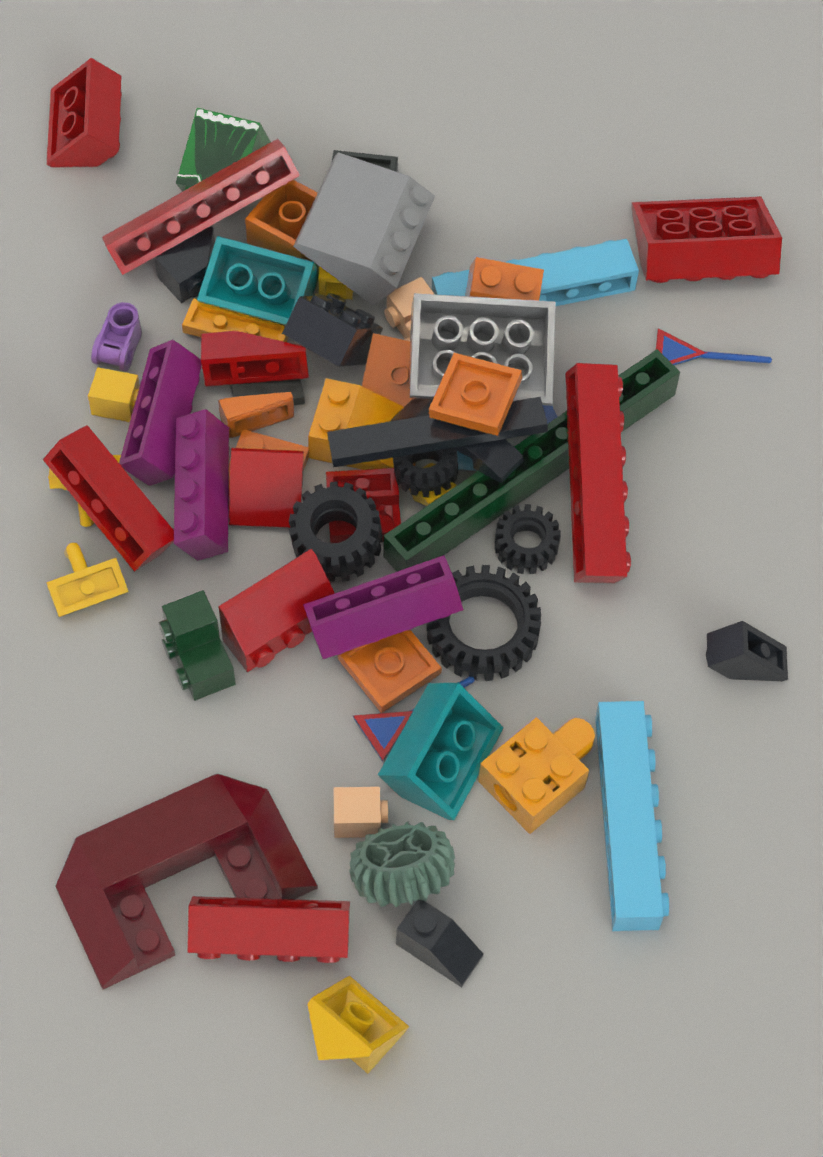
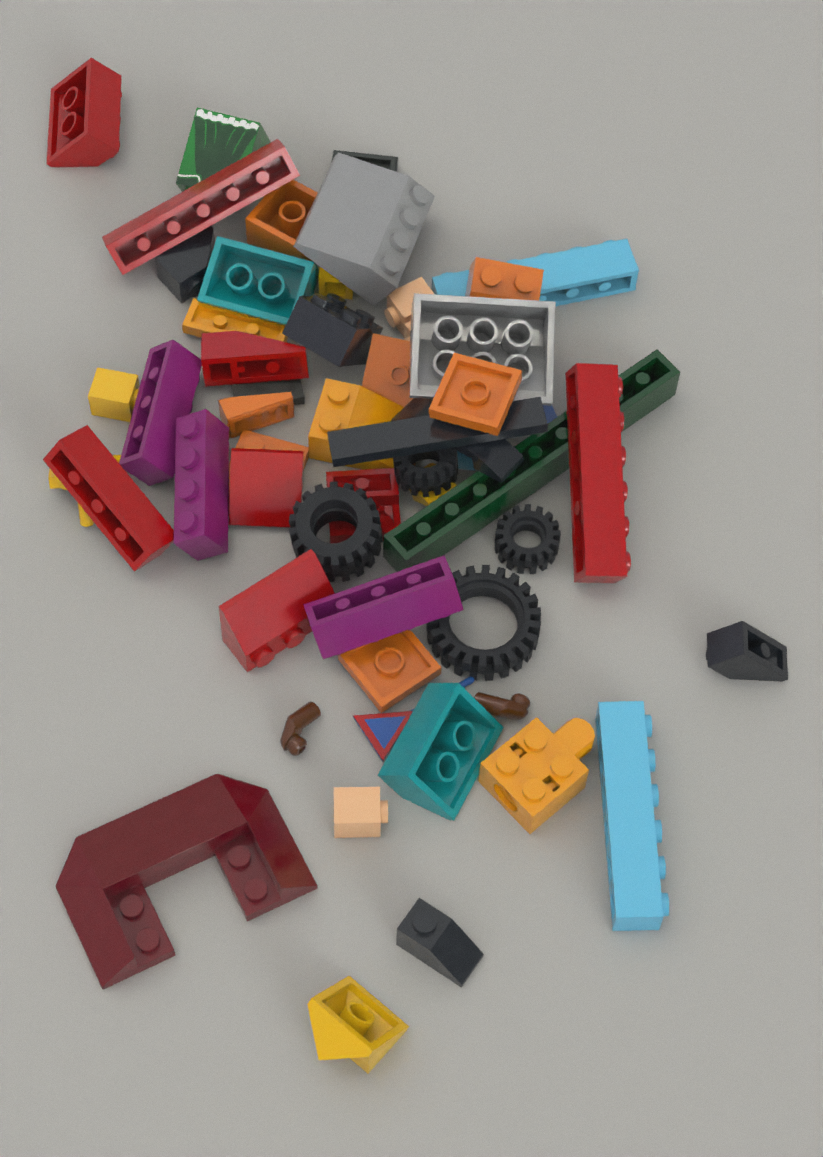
yellow plate [46,542,129,617] -> none
medium lavender piece [91,302,142,372] -> none
dark green brick [158,590,236,701] -> none
red brick [187,896,350,963] -> none
sand green gear [349,822,455,907] -> none
red slope [632,196,782,283] -> none
piece [656,328,772,365] -> none
none -> reddish brown arm [280,701,321,756]
none -> reddish brown arm [474,692,530,720]

